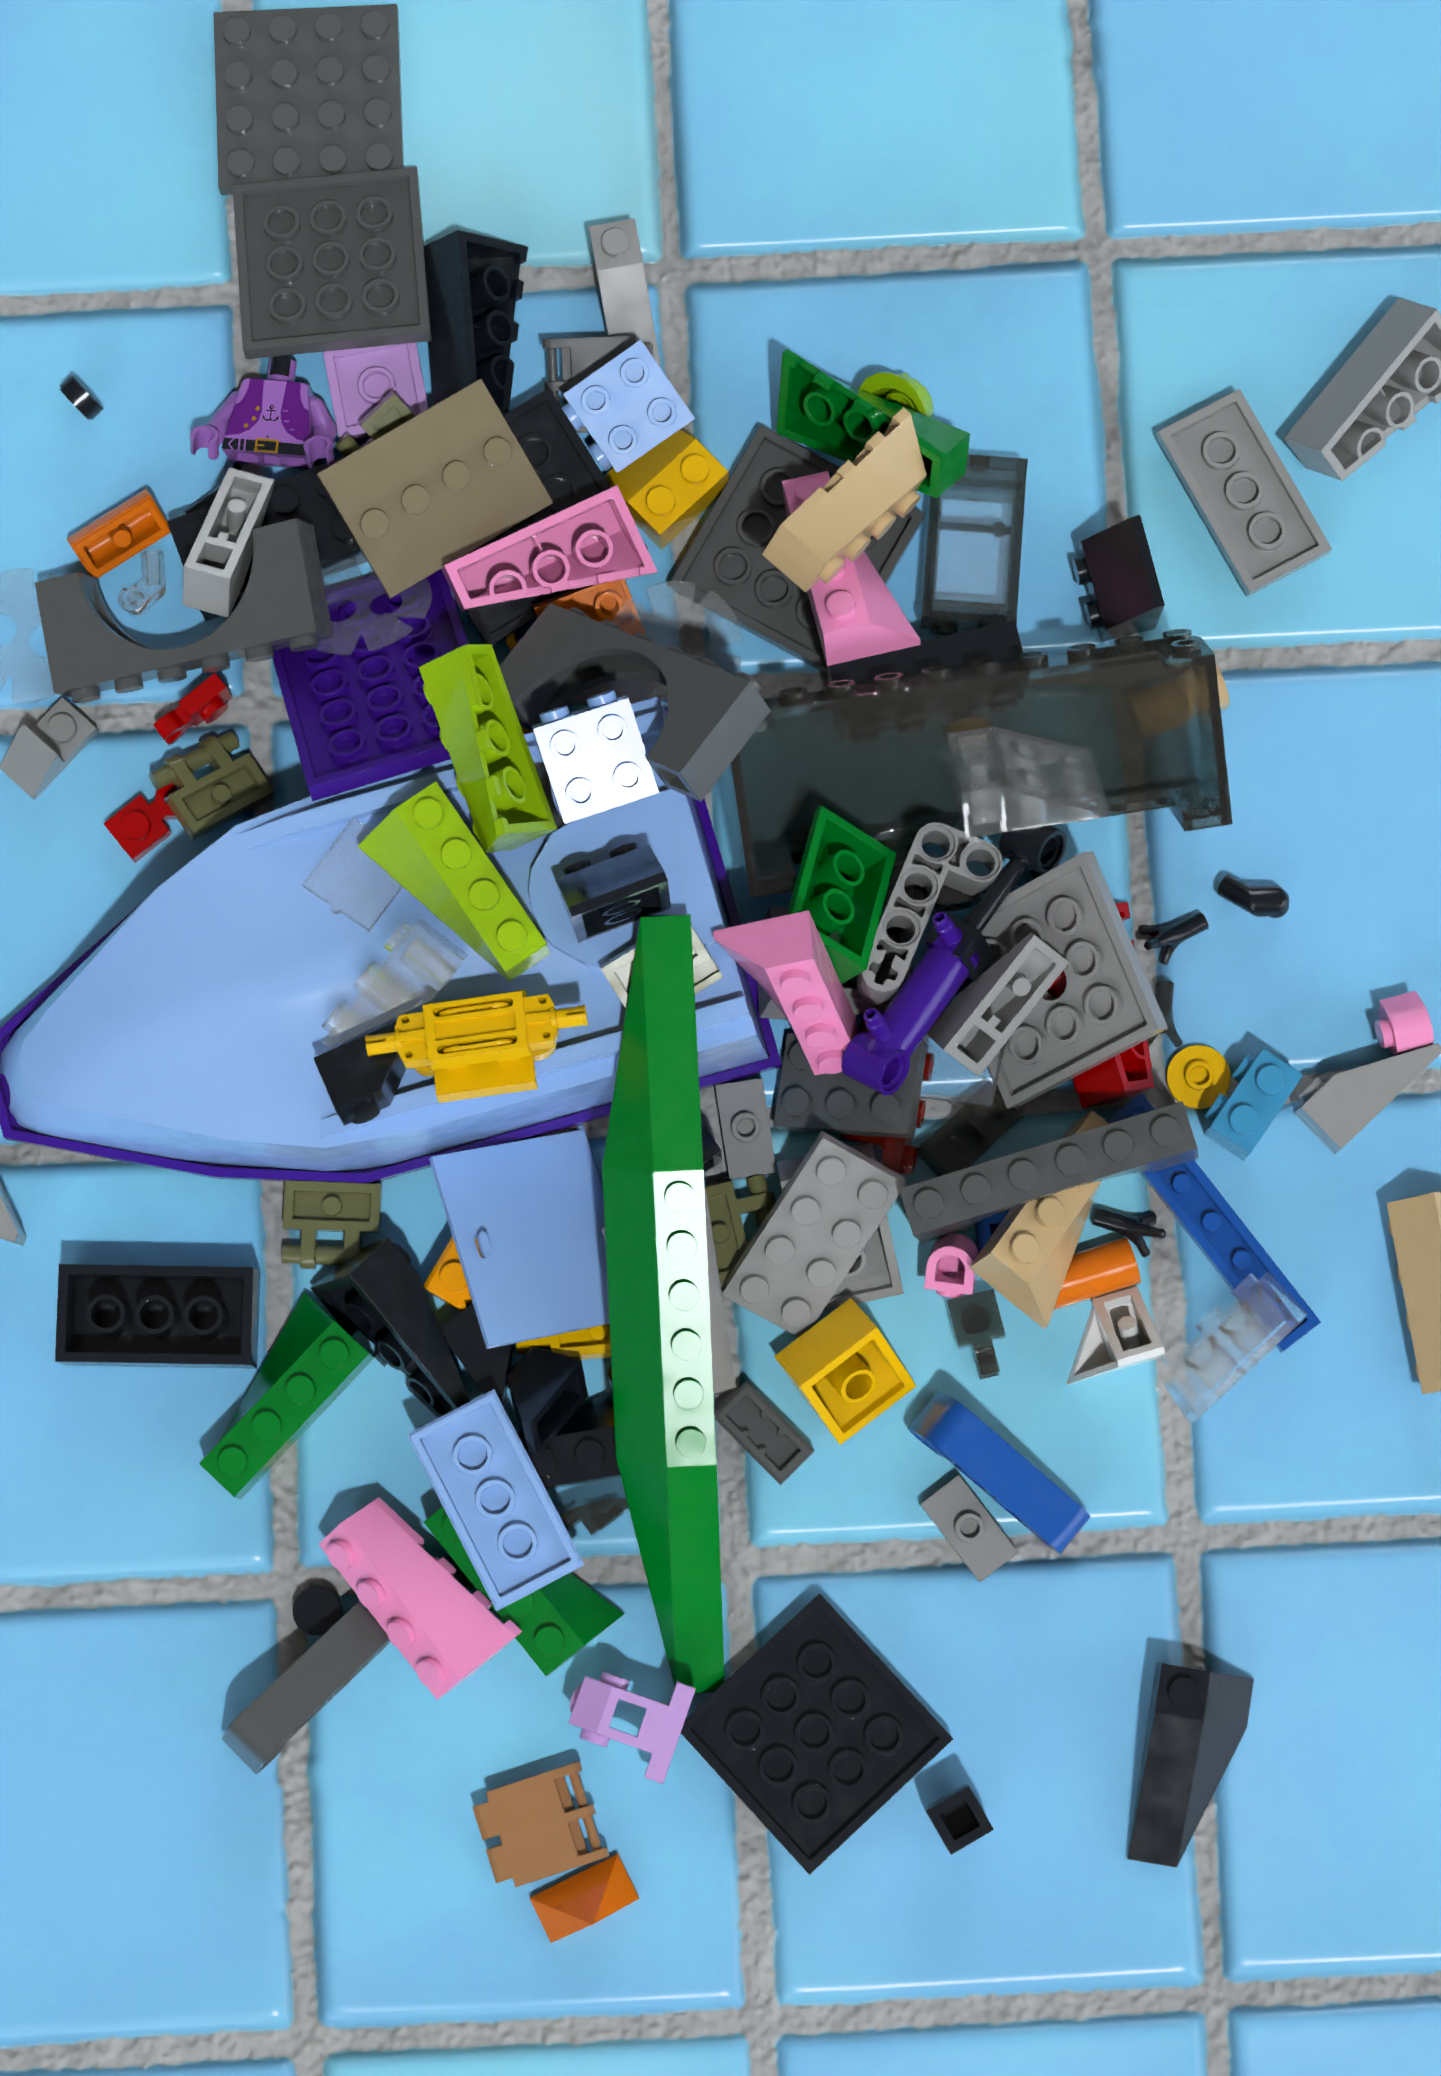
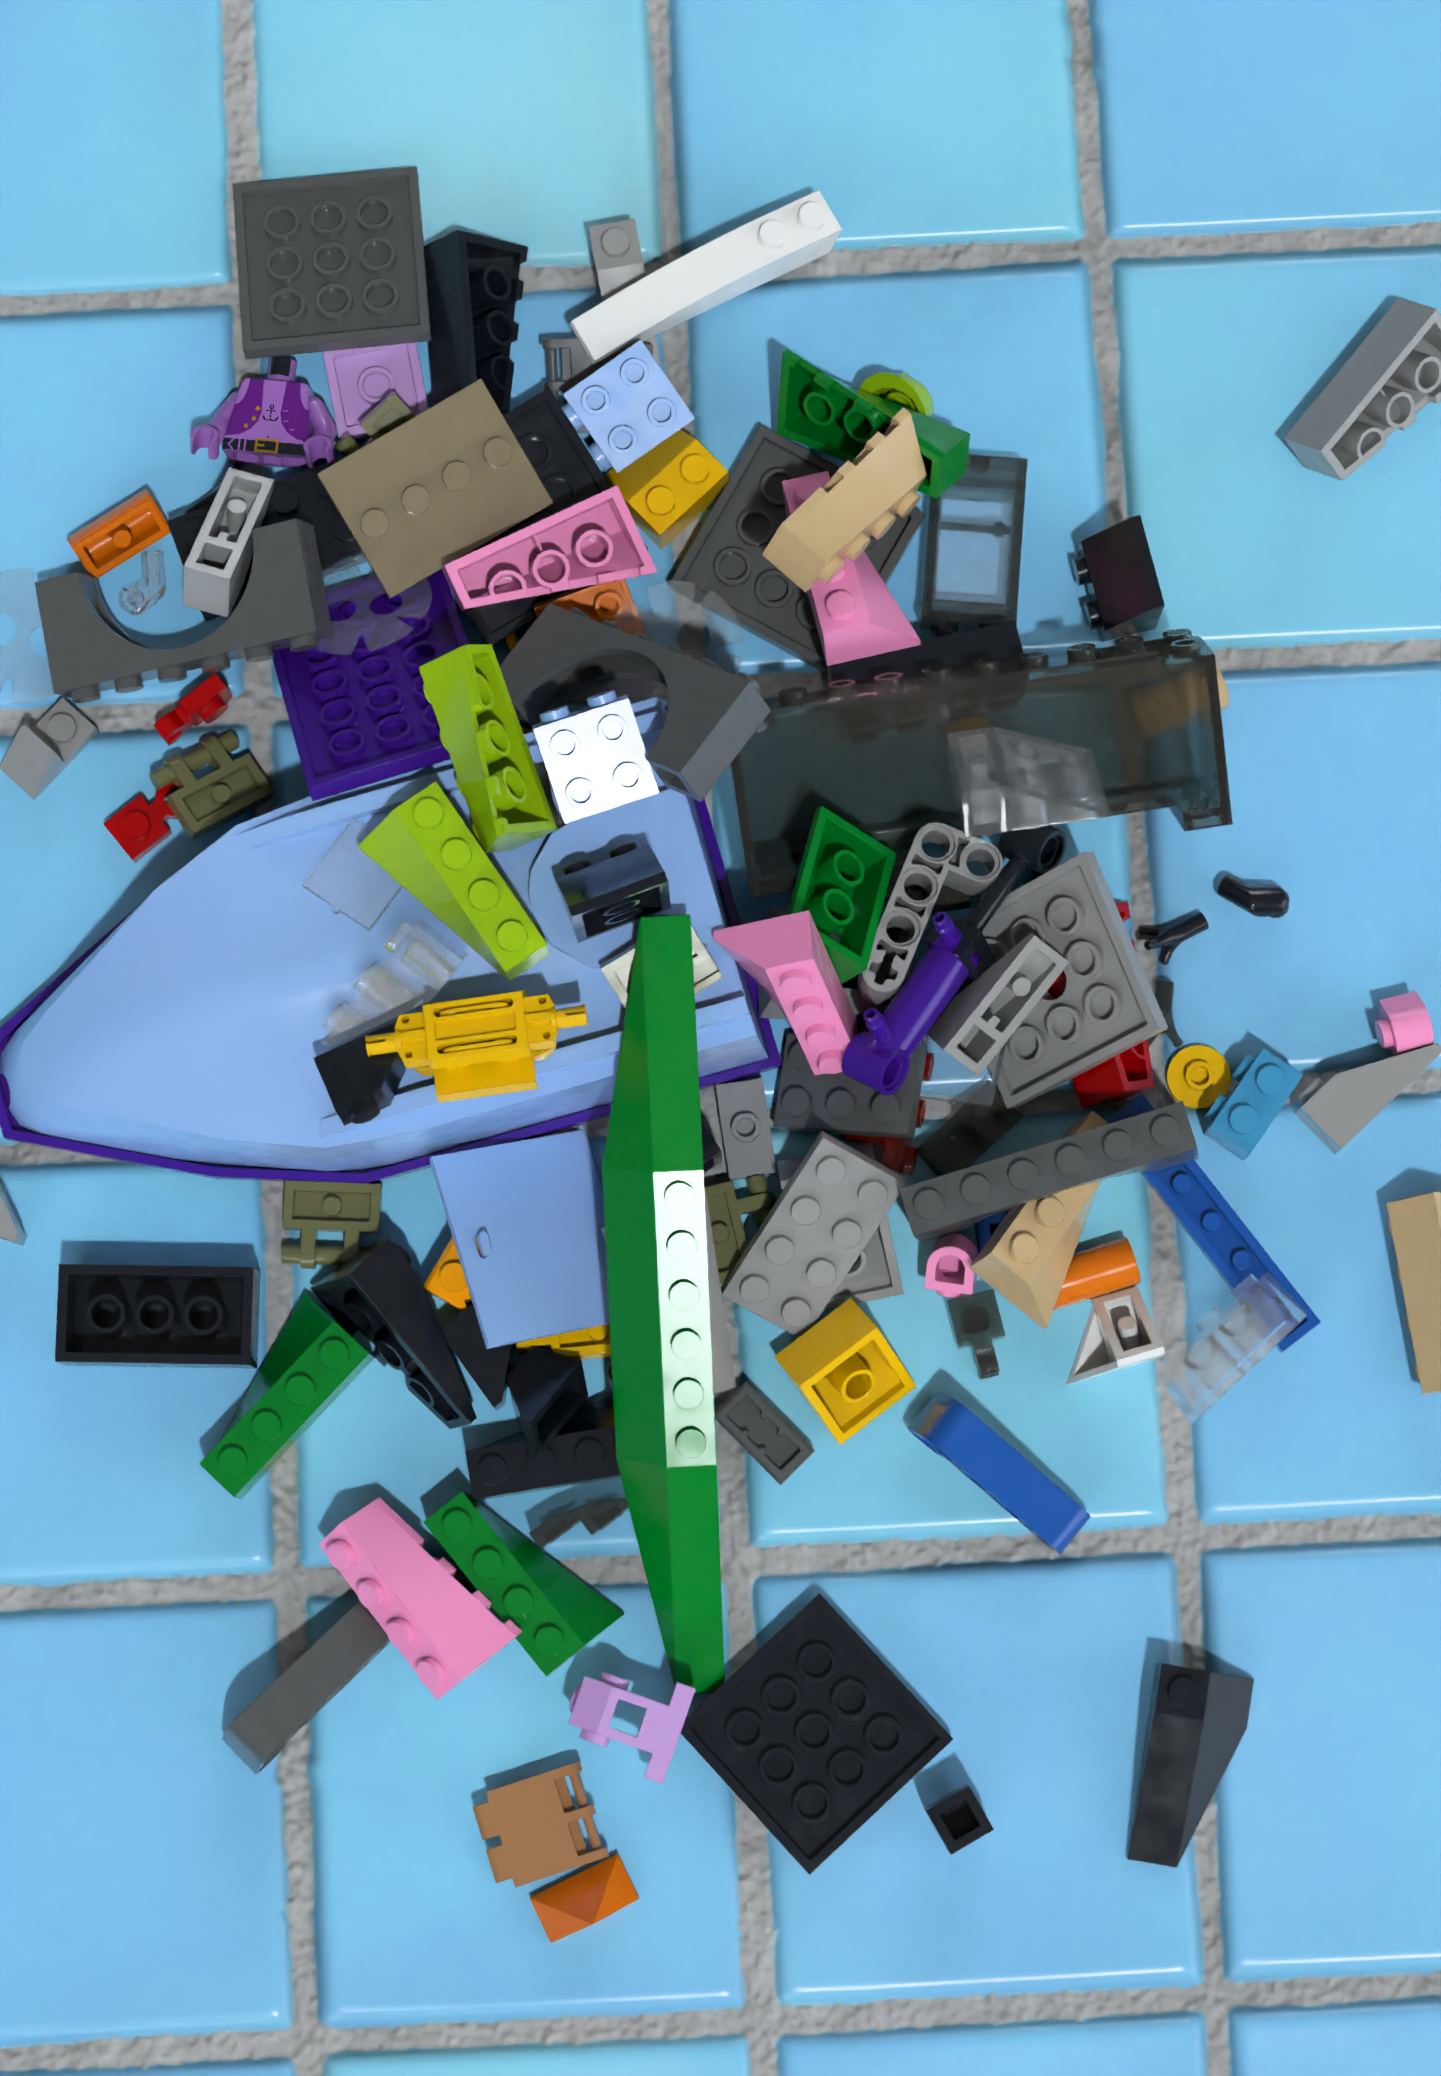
black tile [59,374,104,420] -> none
dark grey plate [214,4,404,195] -> none
black tile [293,1586,343,1635] -> none
light blue tile [407,1389,585,1611] -> none
light grey plate [920,1475,1018,1582] -> none
black bar [1093,1207,1166,1257] -> none
light grey plate [1156,389,1332,597] -> none
none -> white slope [570,190,842,364]

